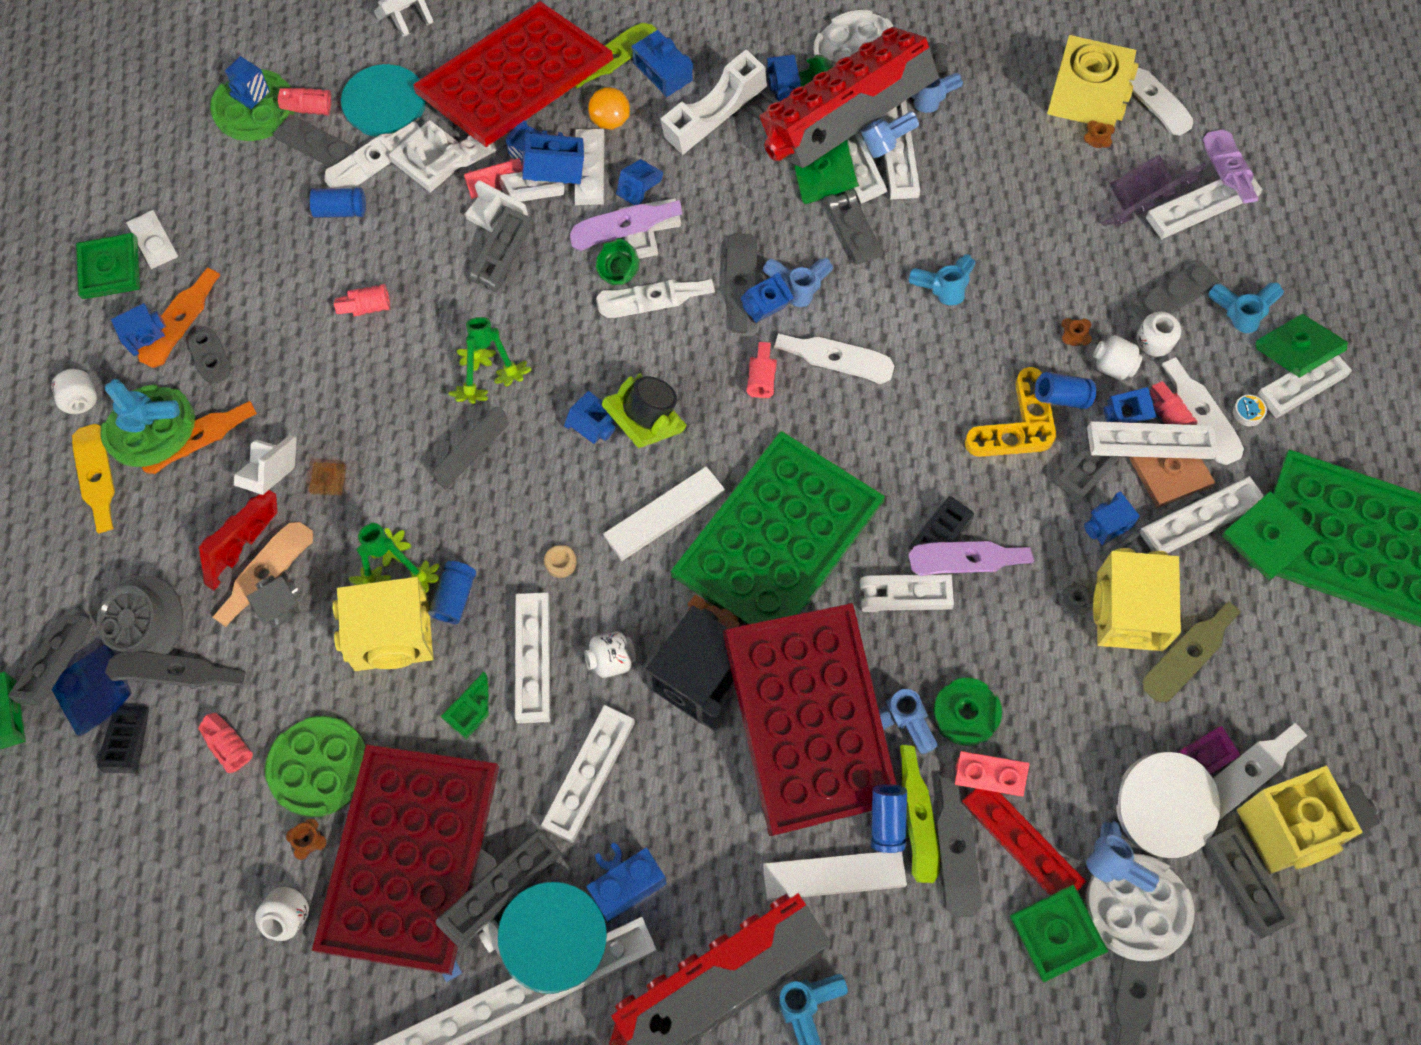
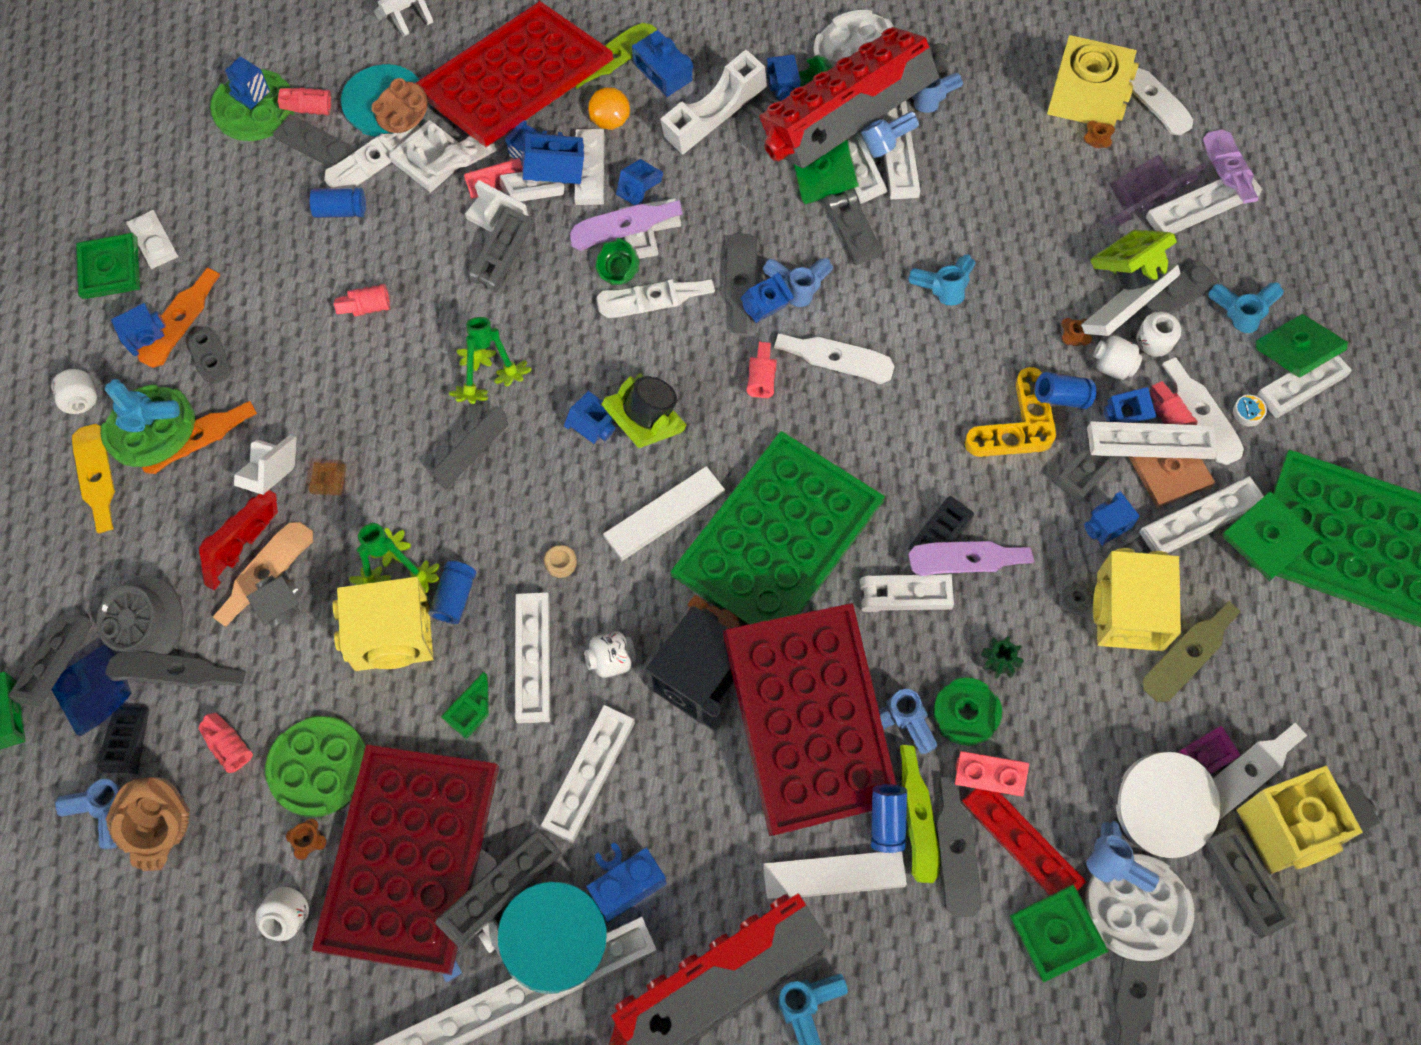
none -> medium blue axle [55,779,122,849]
none -> medium nougat helmet [105,777,191,872]
none -> nougat dish [372,78,428,133]
none -> dark green gear [981,636,1024,679]
none -> white tile [1081,264,1181,336]
none -> lime piece [1090,230,1177,290]

